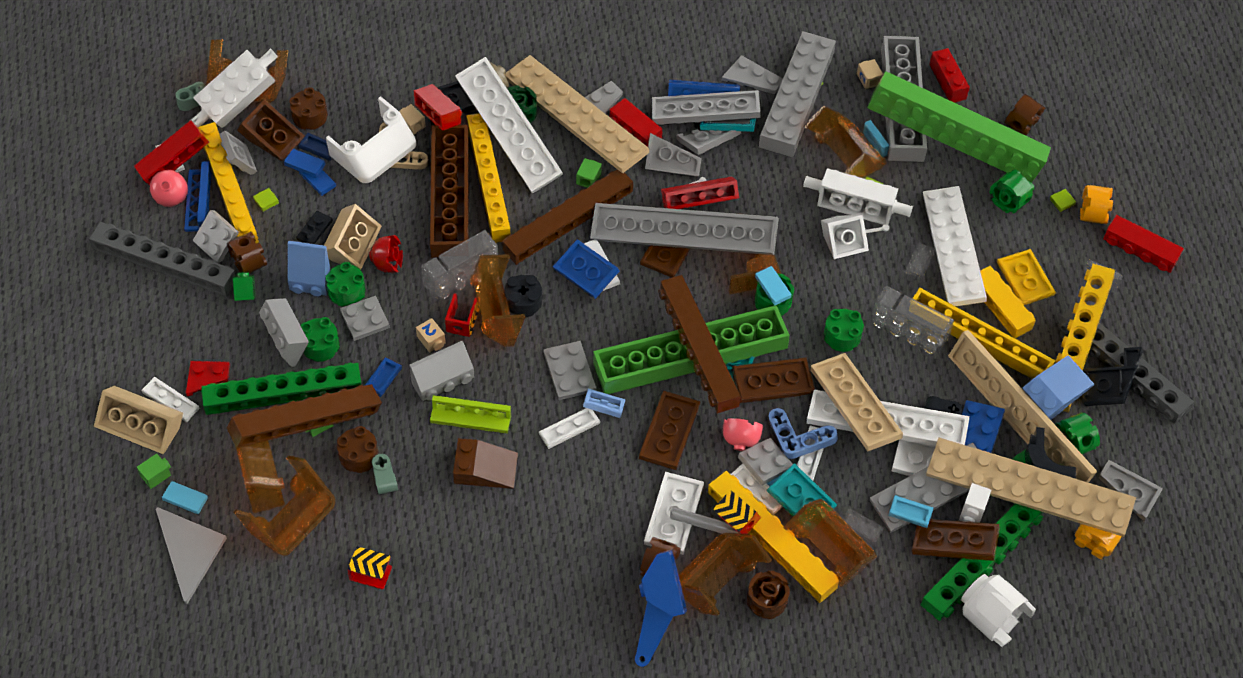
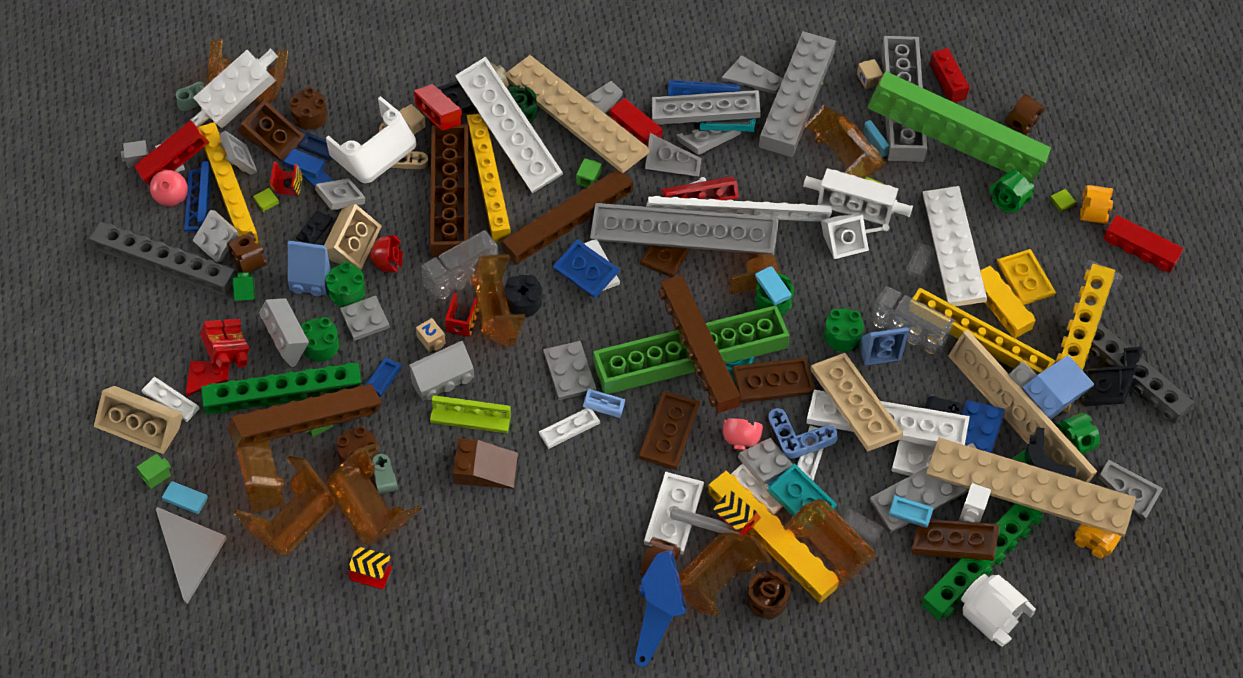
none -> light grey brick [121,140,149,168]
none -> red hips [200,319,249,369]
none -> red piece [270,162,303,196]
none -> light grey plate [315,178,365,210]
none -> clear orange windscreen [327,442,422,545]
none -> white plate [646,196,832,221]
none -> medium blue slope [859,327,909,366]
none -> light grey brick [1009,360,1037,389]

